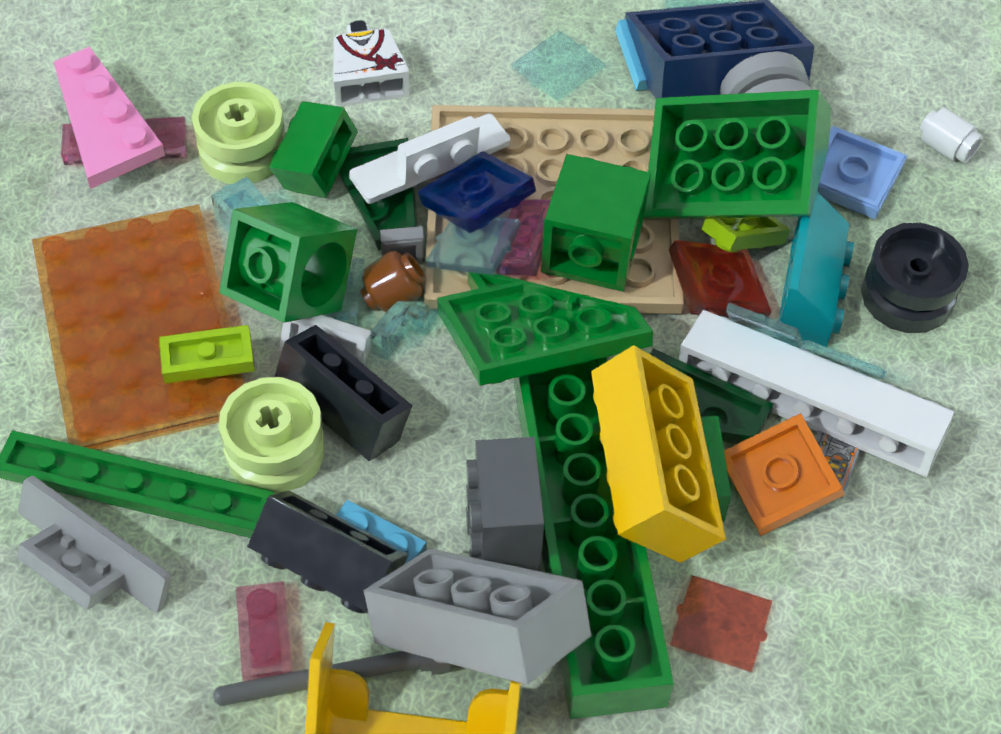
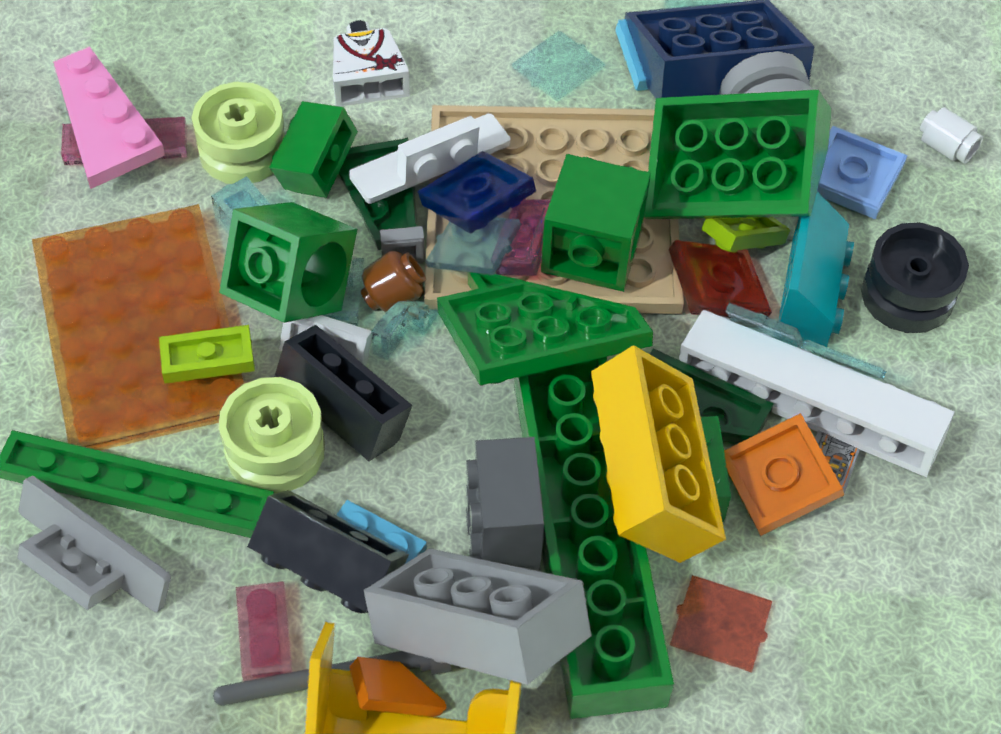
none -> orange tile [349,657,447,717]

